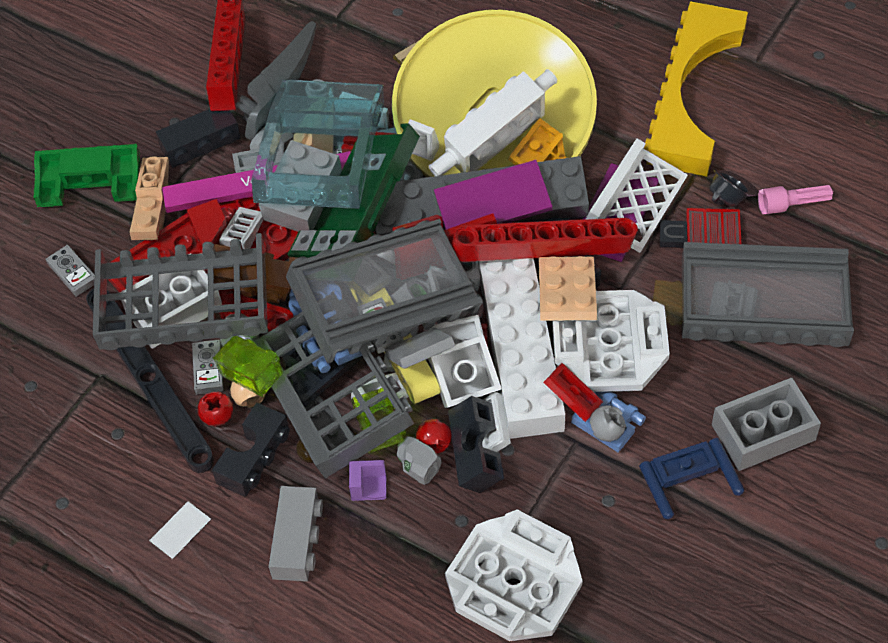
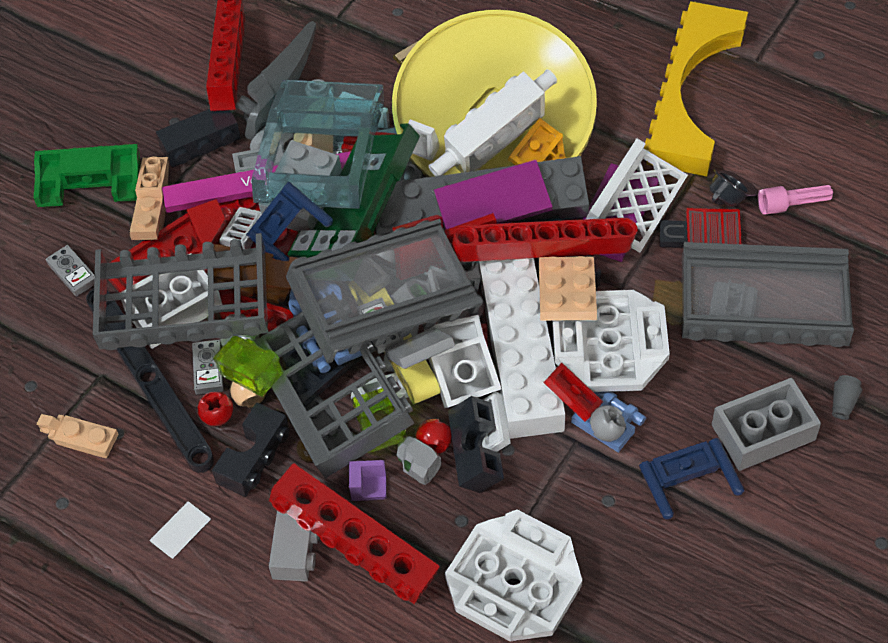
none -> light nougat hinge [37,414,119,458]
none -> dark blue plate [246,181,333,261]
none -> red brick [269,463,440,605]
none -> dark grey cone [832,375,862,420]

